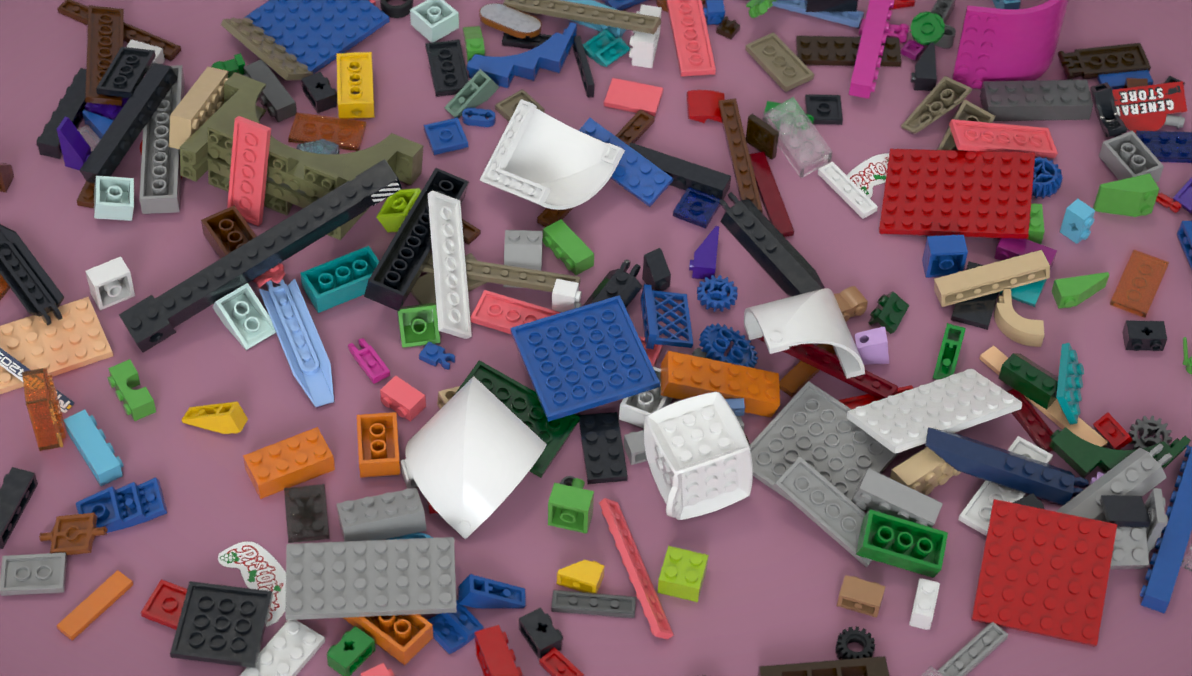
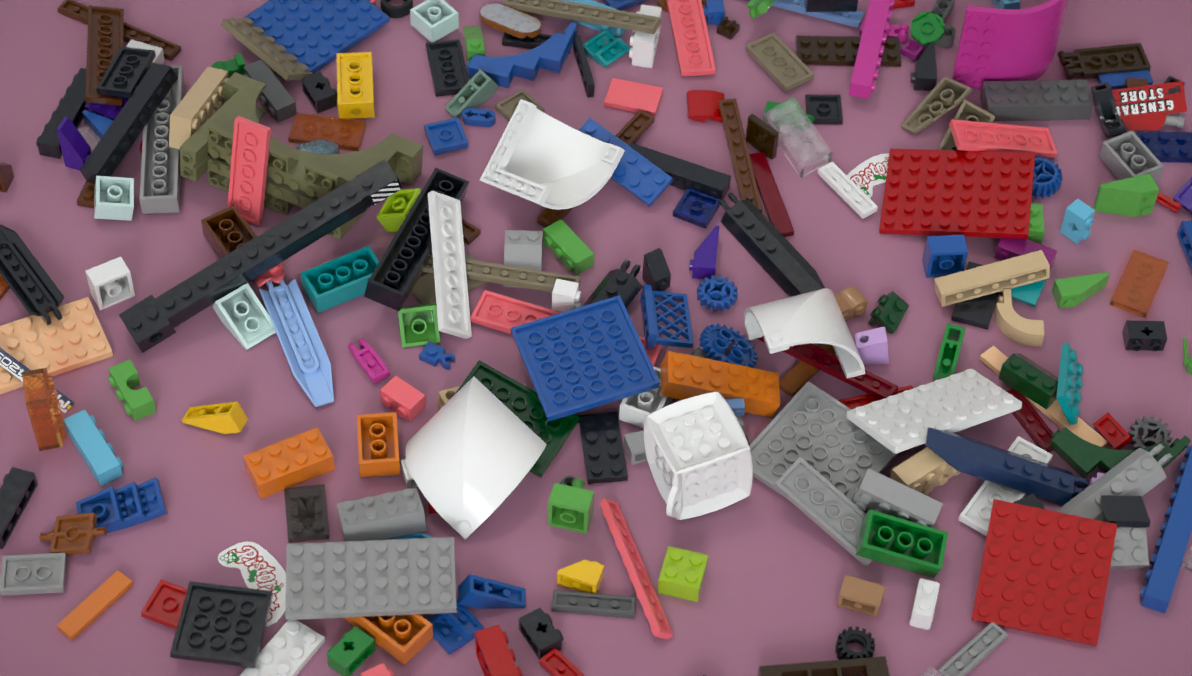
light grey plate [1145,488,1168,555] -> none

